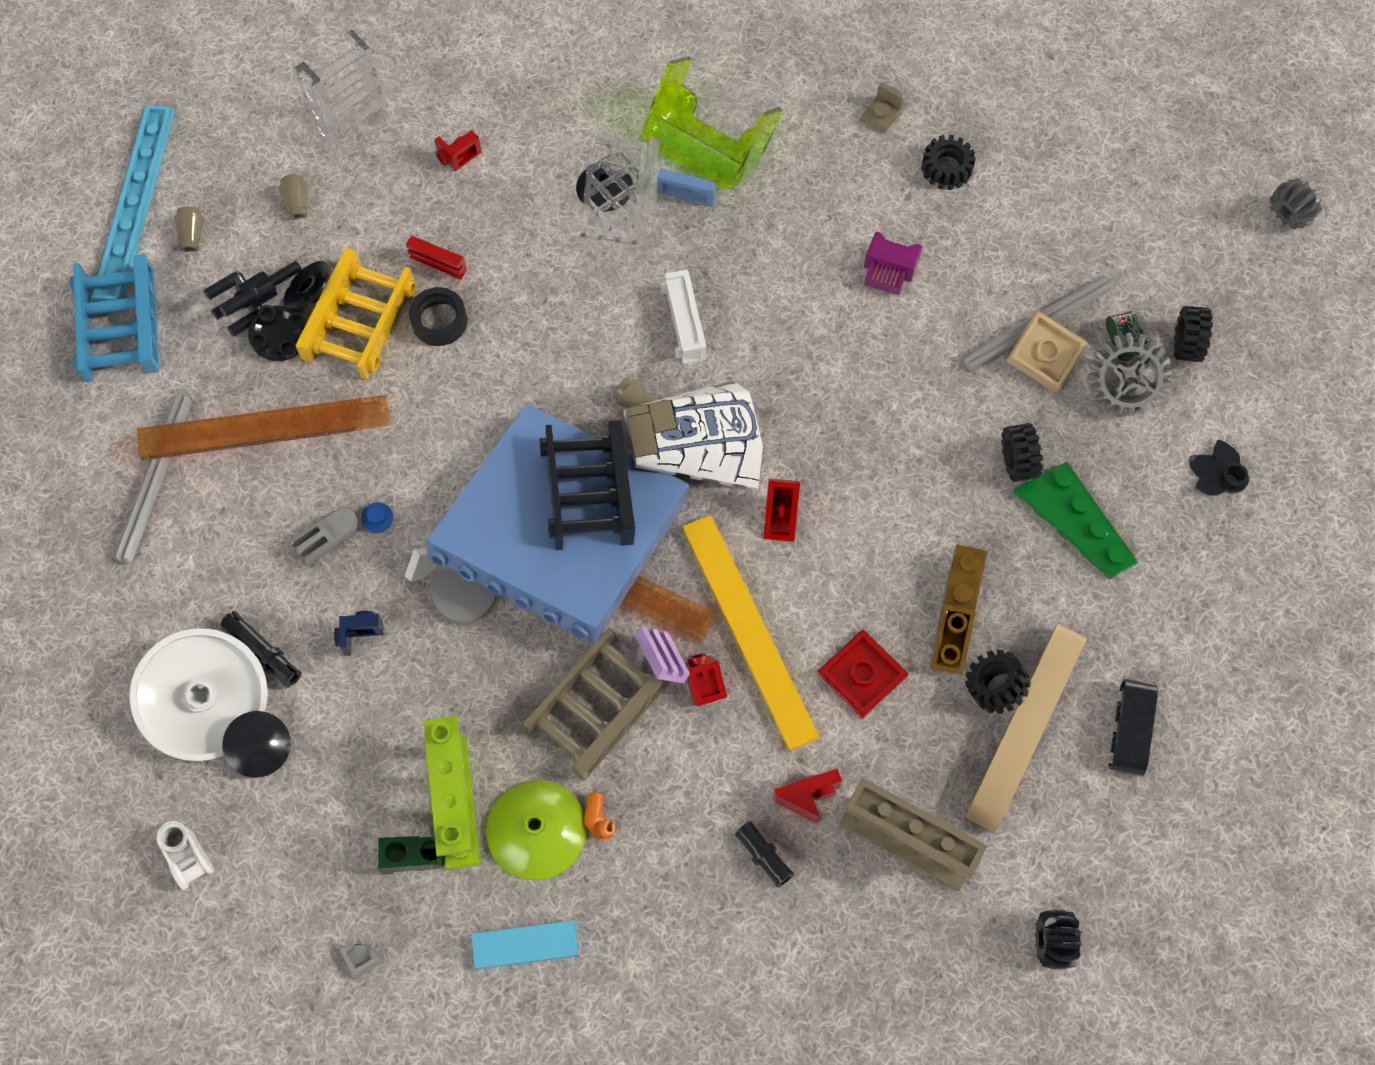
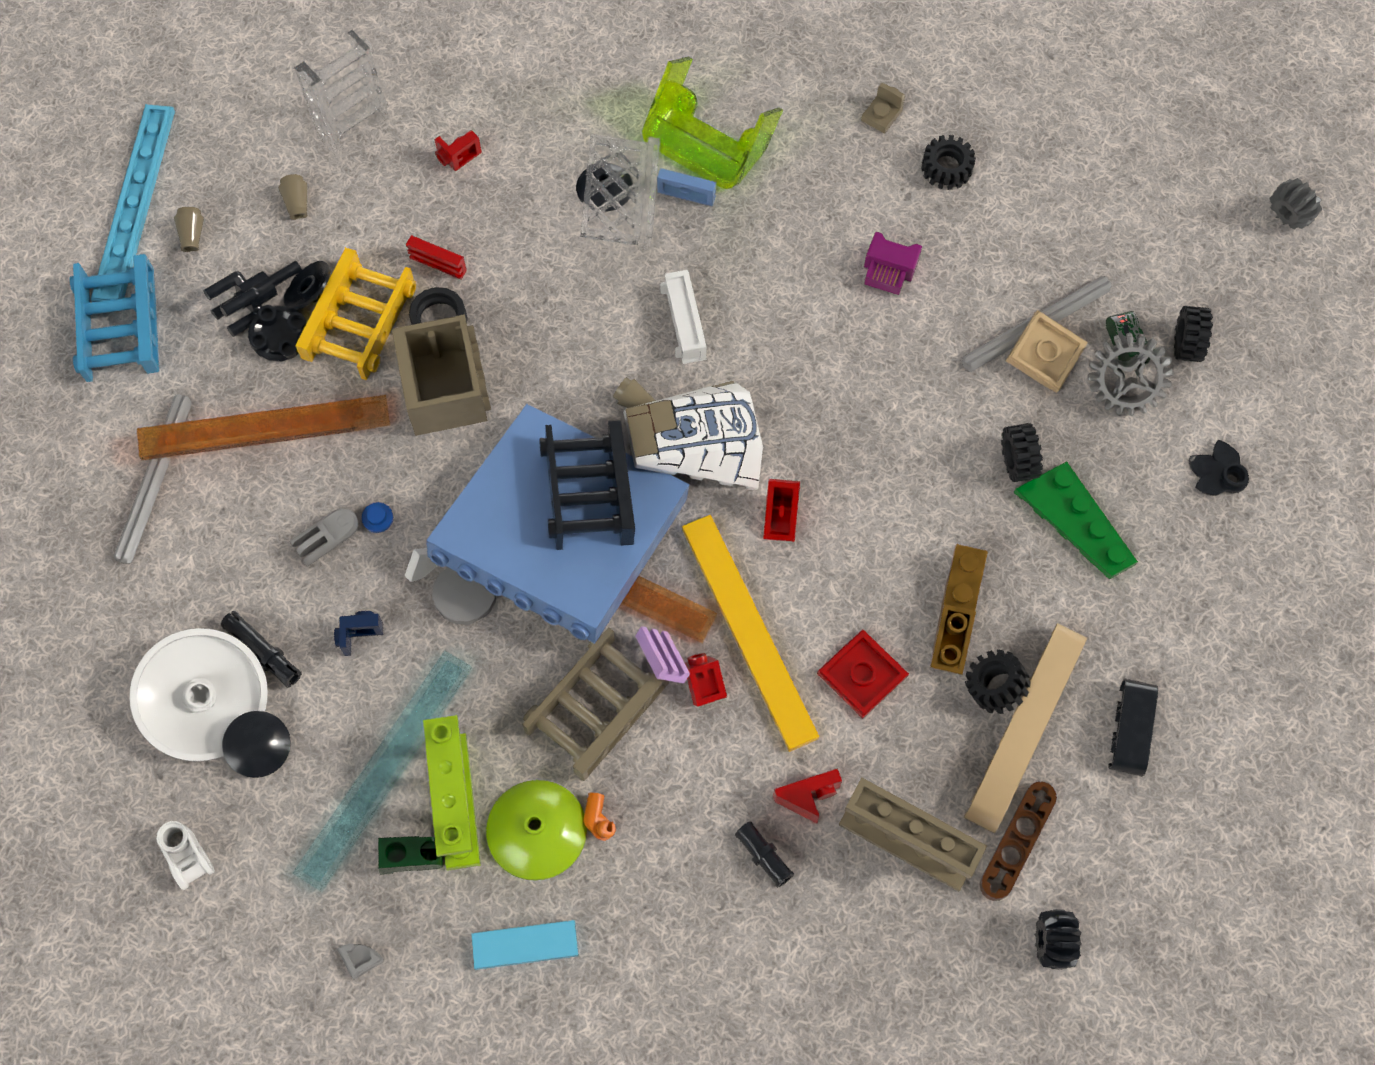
none -> clear light blue tile [292,650,473,892]
none -> dark tan container [392,314,491,436]
none -> reddish brown beam [980,781,1057,901]

